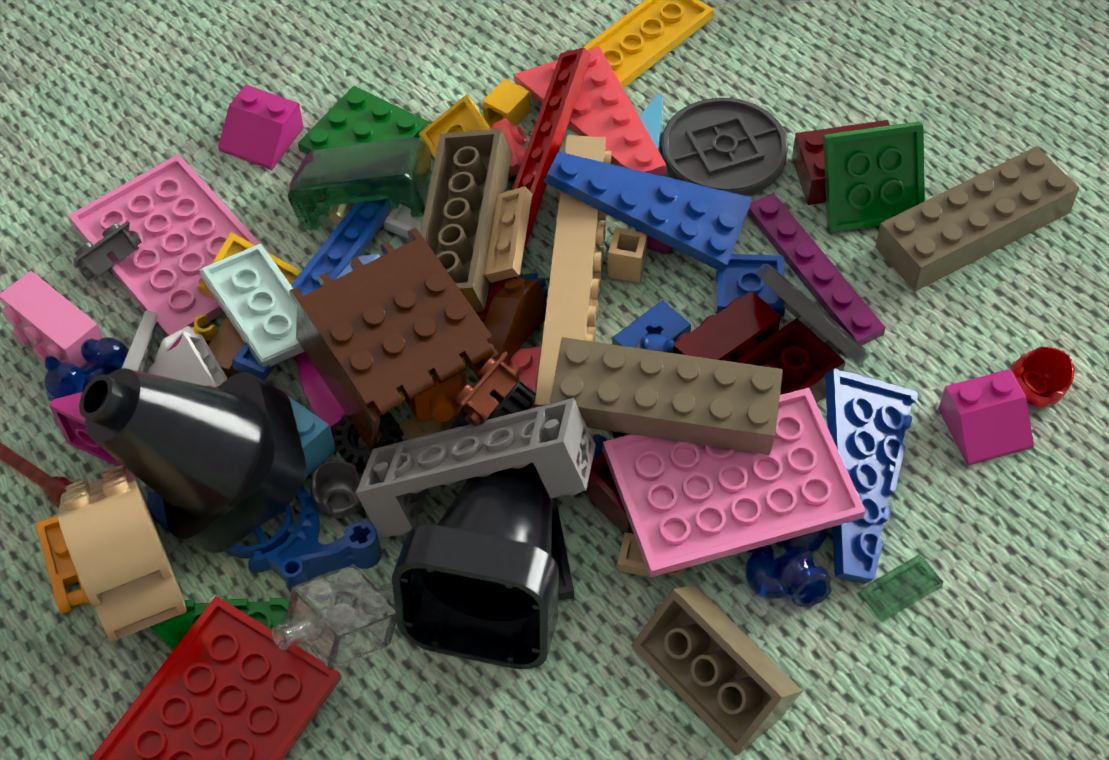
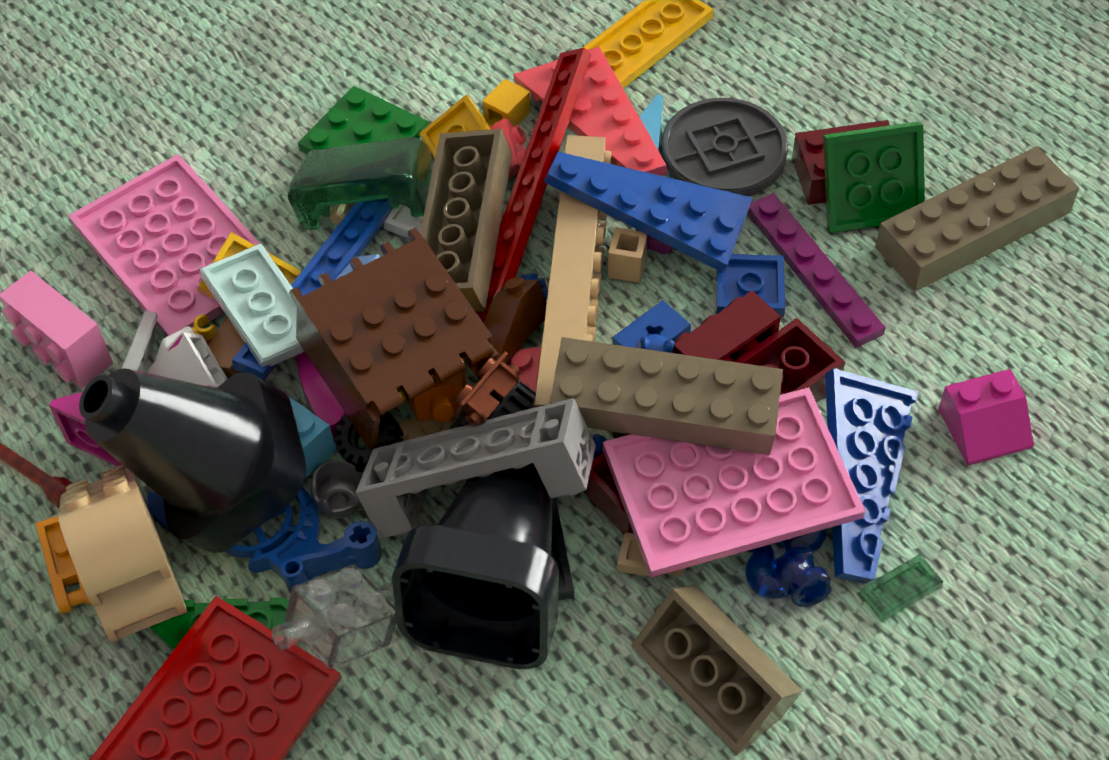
clear blue animal [44,337,129,401] -> none
dark grey hinge [73,221,142,281] -> none
dark pink slope [218,84,304,170] -> none
tan plate [484,186,532,283] -> none
dark grey plate [756,263,870,365] -> none
red hair [1010,346,1075,408] -> none

